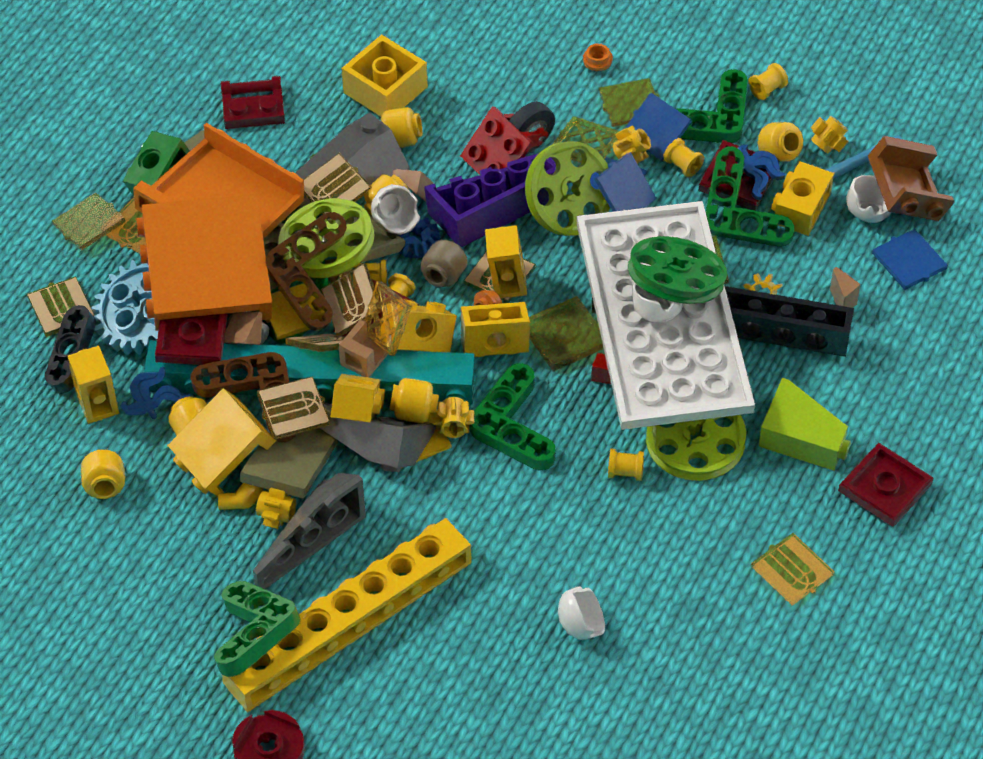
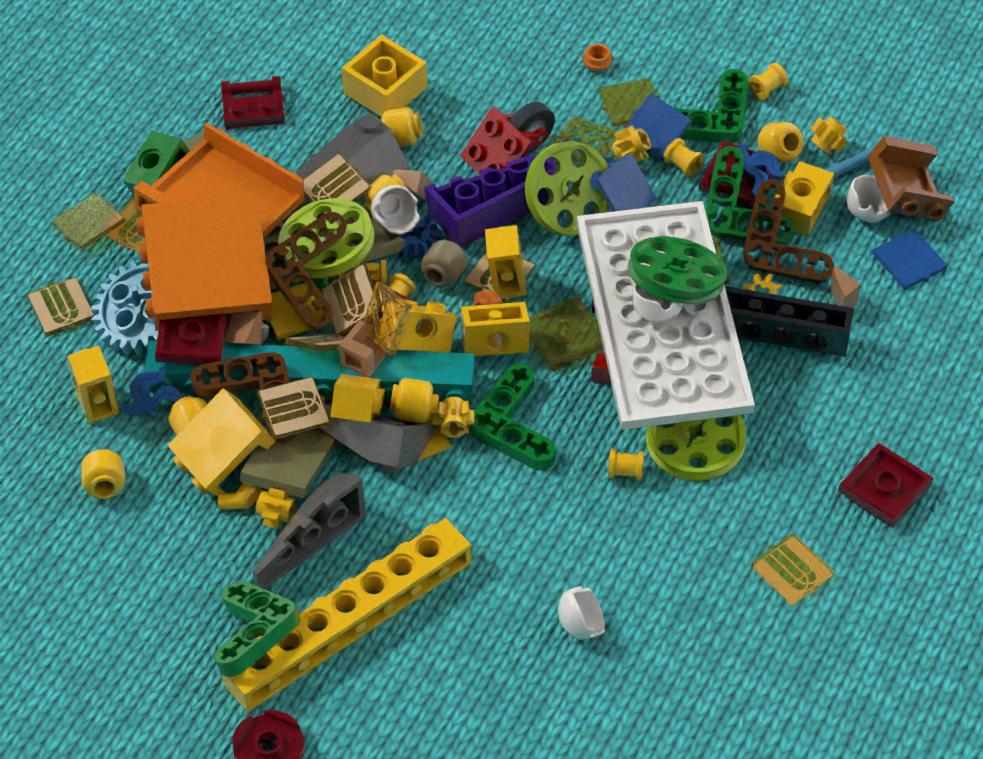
black beam [45,305,96,393] -> none
lime slope [759,378,851,471] -> none
none -> reddish brown beam [743,180,834,283]

